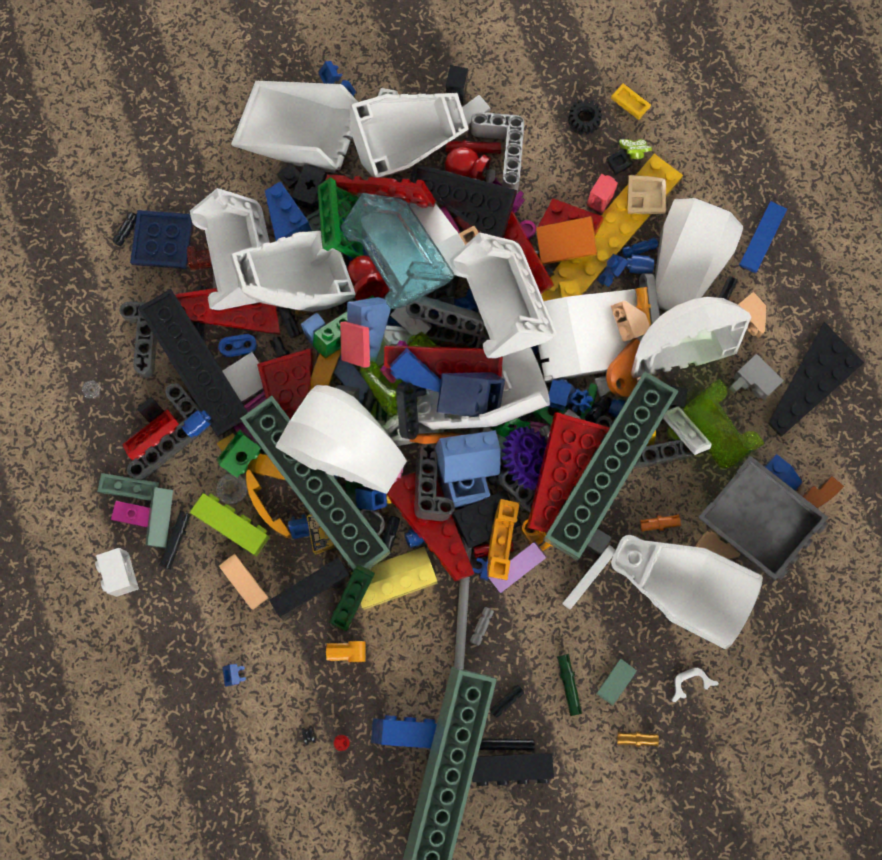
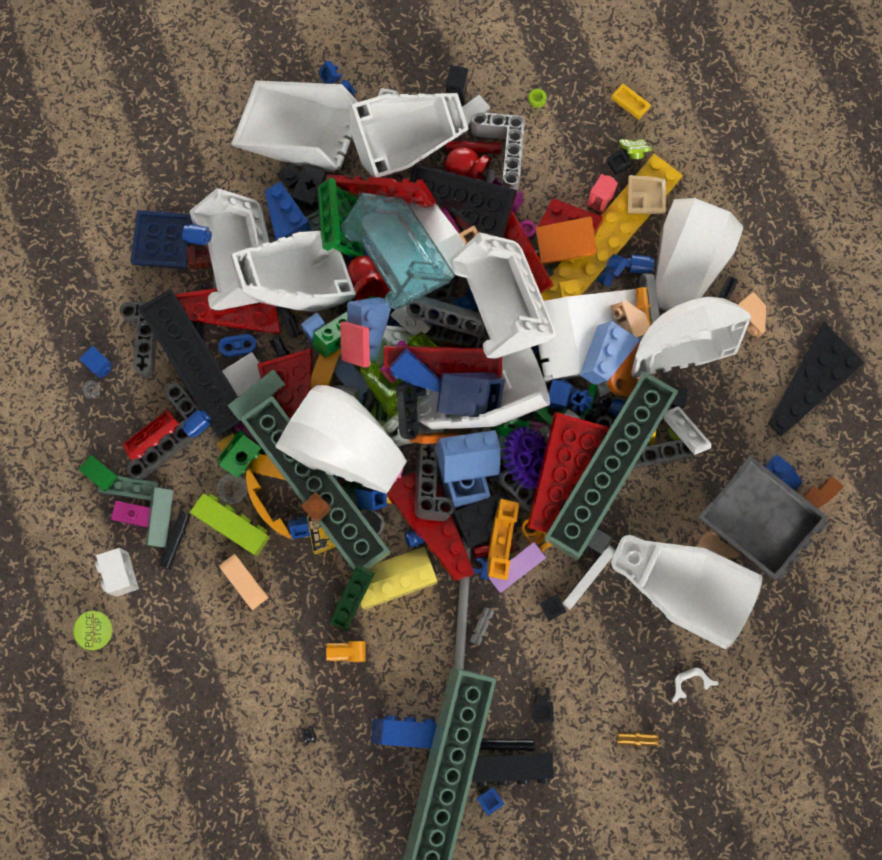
black axle [112,212,137,246] -> none
black tile [137,397,164,423] -> none
blue tile [222,664,246,687] -> none
black arch [269,557,351,621] -> none
red axle [333,735,350,751] -> none
black axle [382,516,400,555] -> none
black axle [490,685,524,718] -> none
dark green pin [557,654,582,716] -> none
black tyre [568,99,602,135] -> none
sand green slope [596,659,637,706] -> none
blue axle [622,237,658,258] -> none
orange pin [640,514,681,532] -> none
clear neon green windscreen [684,379,765,469] -> none
light grey hinge [729,354,784,400] -> none
blue tile [739,201,787,274] -> none
none -> lime piece [73,611,113,651]
none -> blue brick [79,346,113,379]
none -> green slope [79,455,118,492]
none -> blue brick [182,224,212,246]
none -> sand green tile [228,370,286,421]
none -> dark orange brick [301,492,331,523]
none -> blue plate [476,787,505,816]
none -> lime tile [528,89,547,108]
none -> black plate [532,687,554,723]
none -> black plate [539,594,566,621]
none -> medium blue wedge [580,321,640,385]

